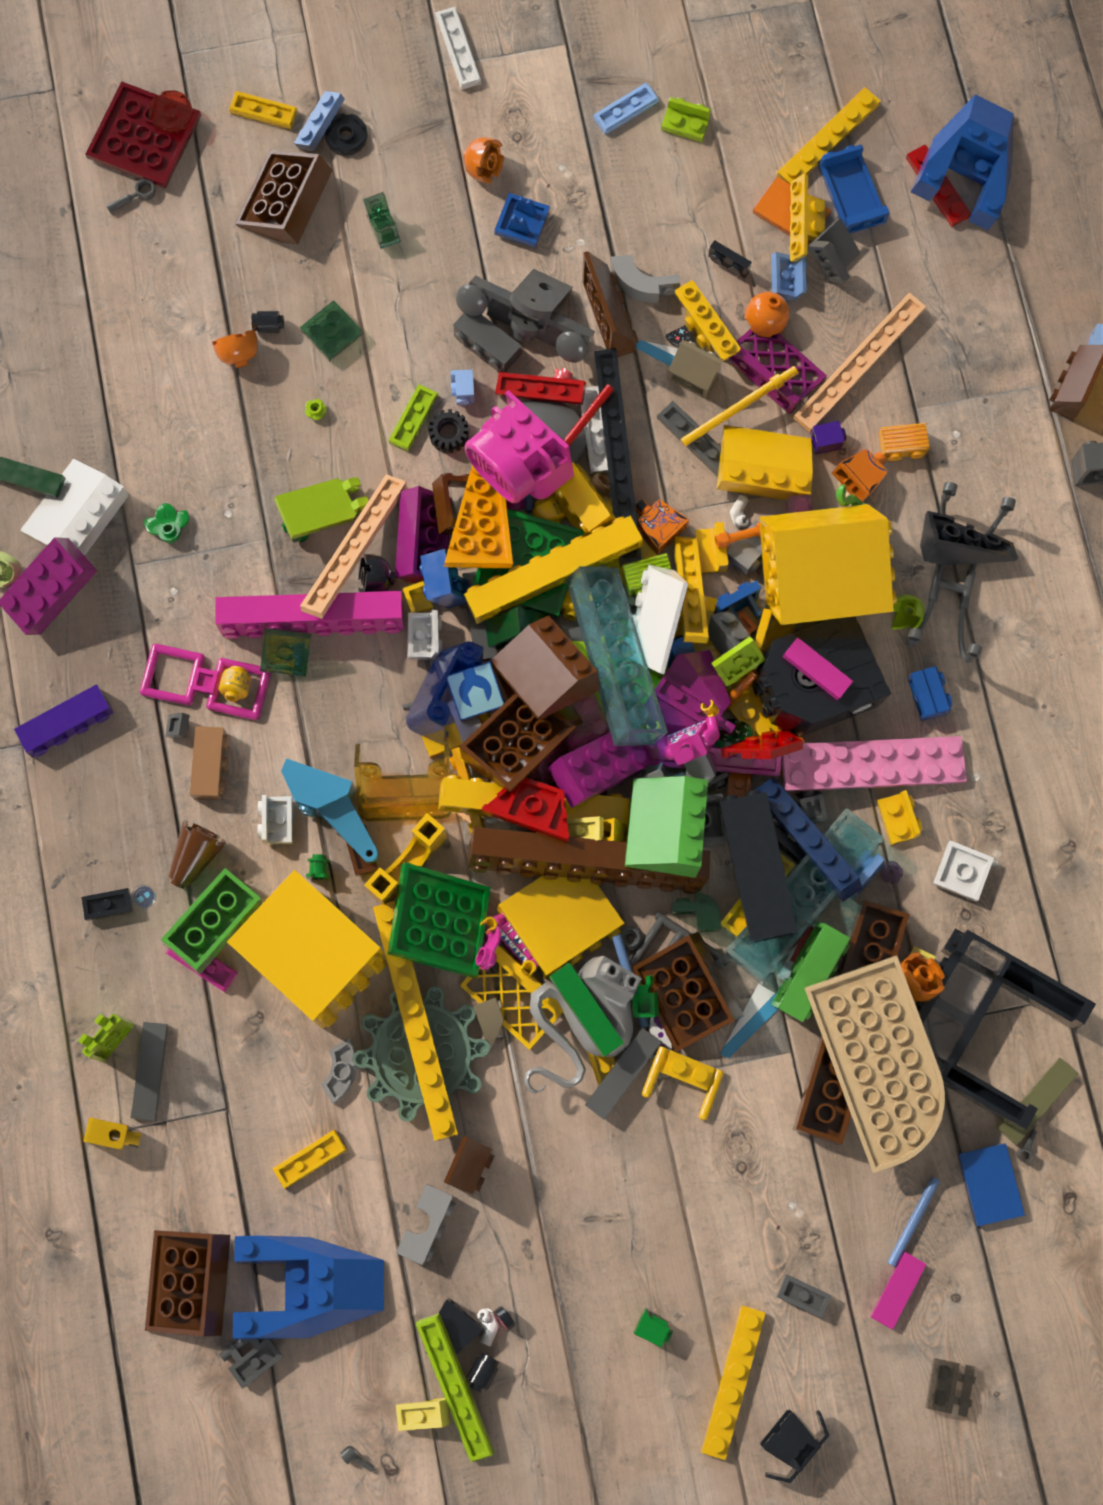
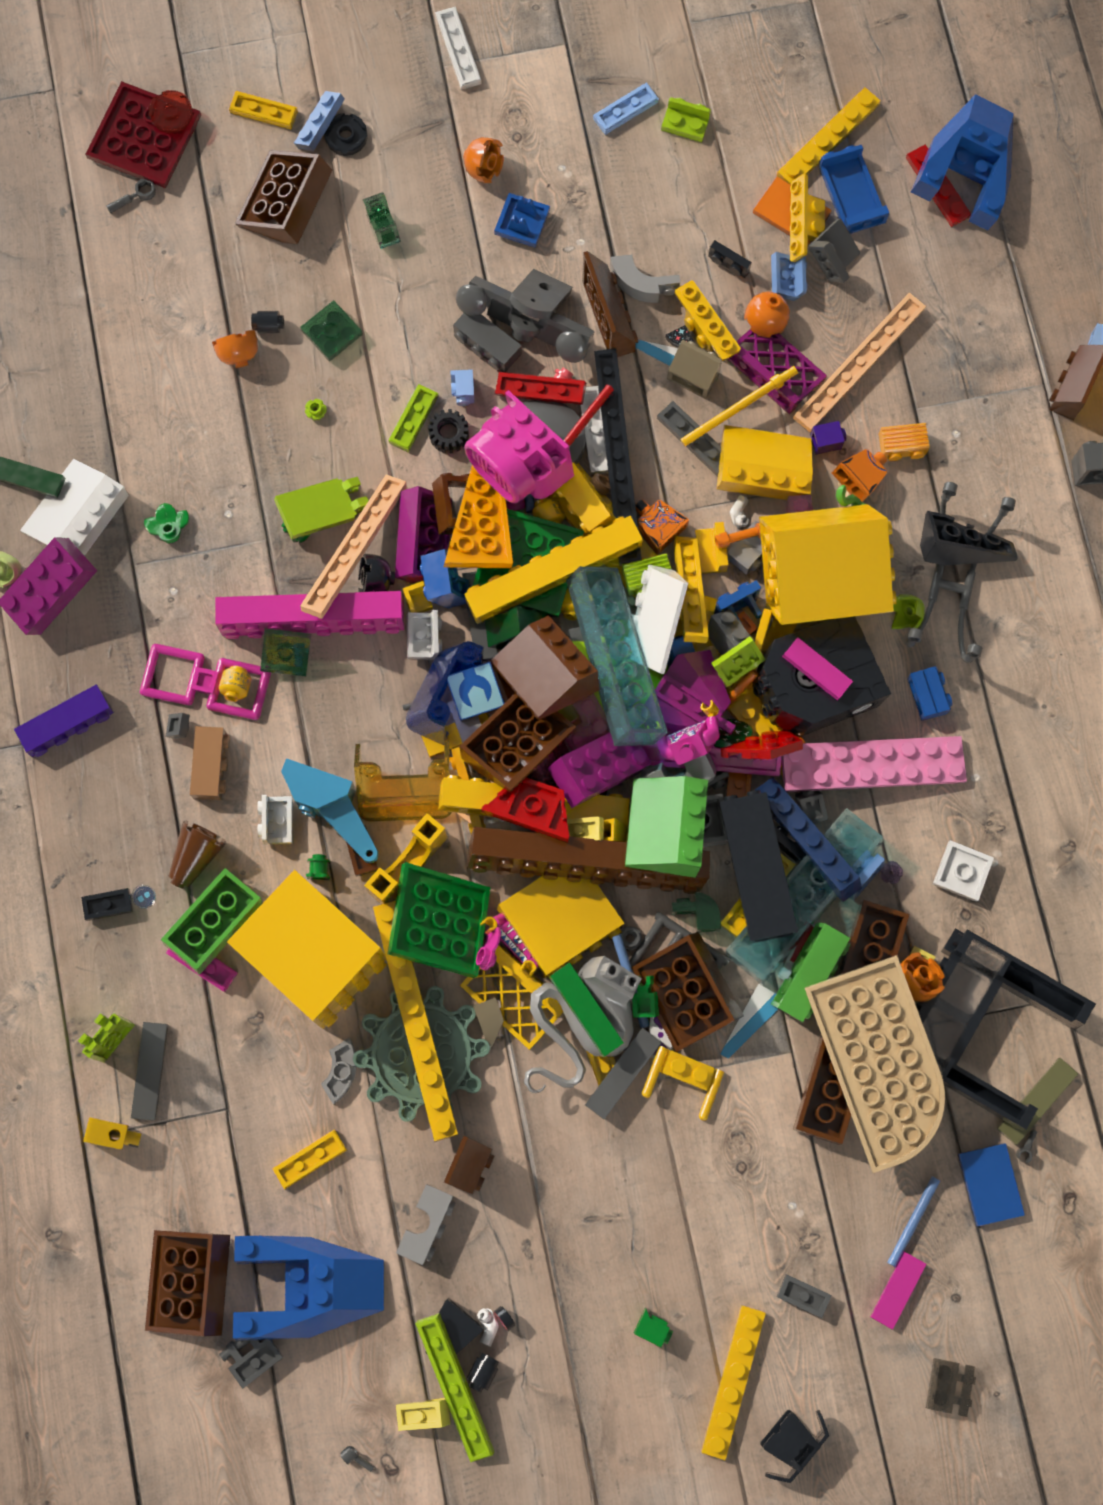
yellow bracket [876,790,922,846] -> none

